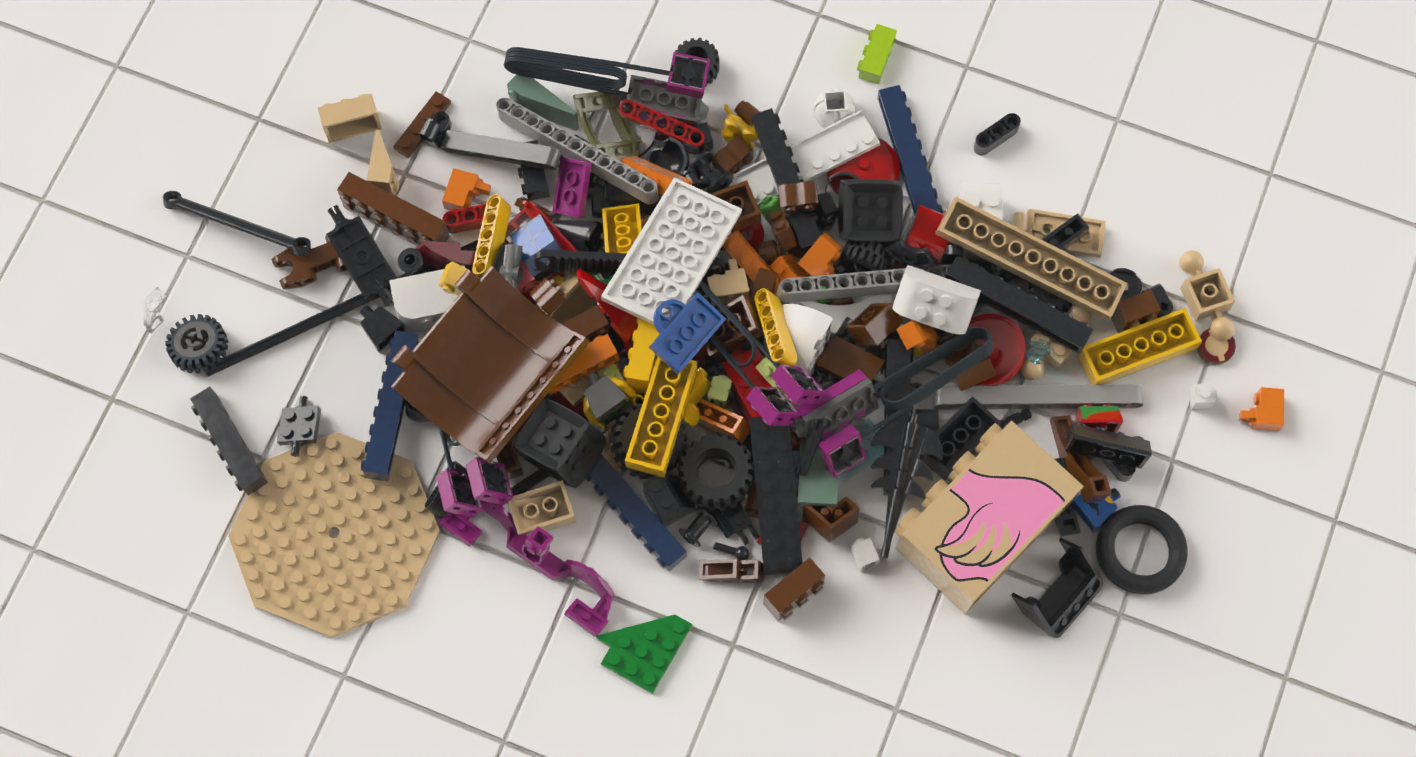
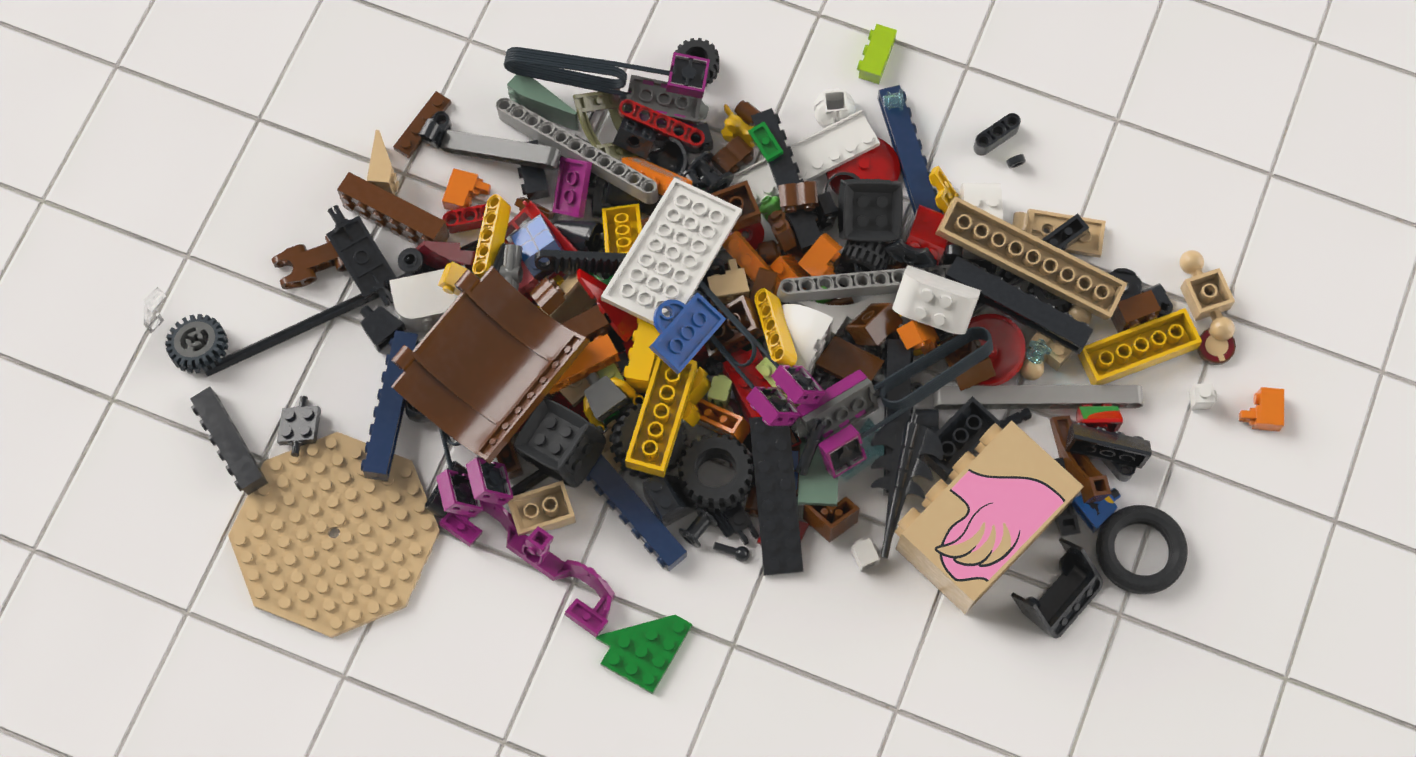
black piece [163,191,311,256] -> none
tan piece [317,93,382,143] -> none
reddish brown slope [699,558,763,583] -> none
reddish brown brick [763,557,825,622] -> none
none -> black brick [612,117,658,159]
none -> green plate [748,122,784,163]
none -> clear light blue brick [883,89,904,111]
none -> yellow plate [928,166,959,214]
none -> black tile [1006,154,1026,168]

